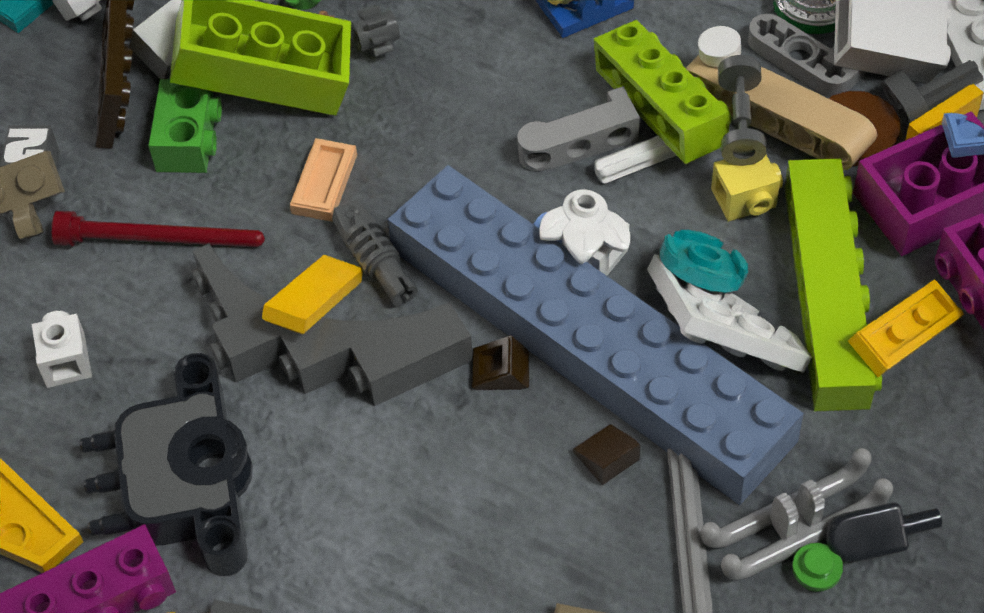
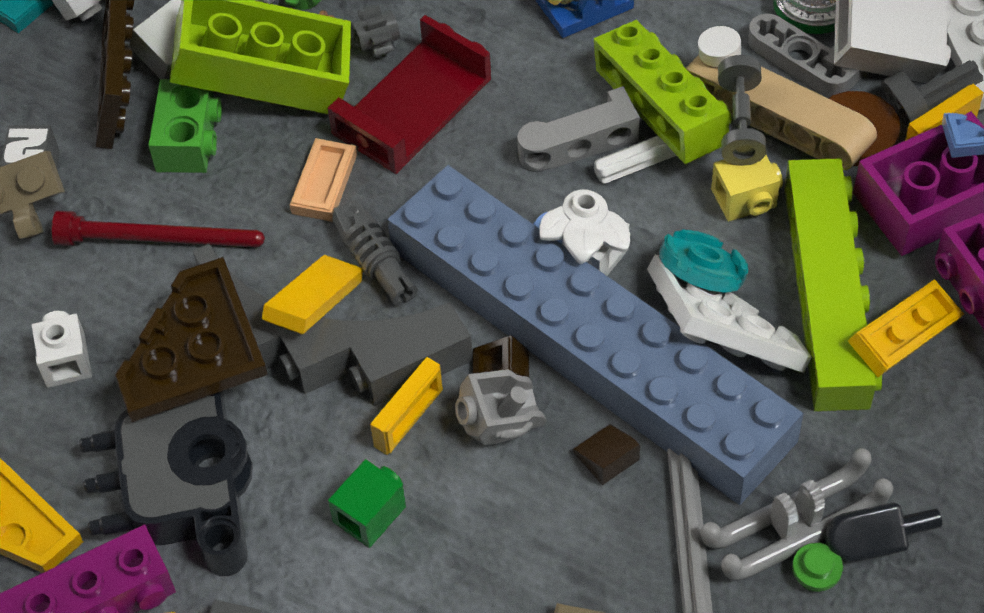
none -> dark brown plate [115,257,268,422]
none -> dark red panel [327,15,491,174]
none -> green brick [328,459,406,548]
none -> yellow tile [370,357,443,455]
none -> light grey hand [455,369,547,445]

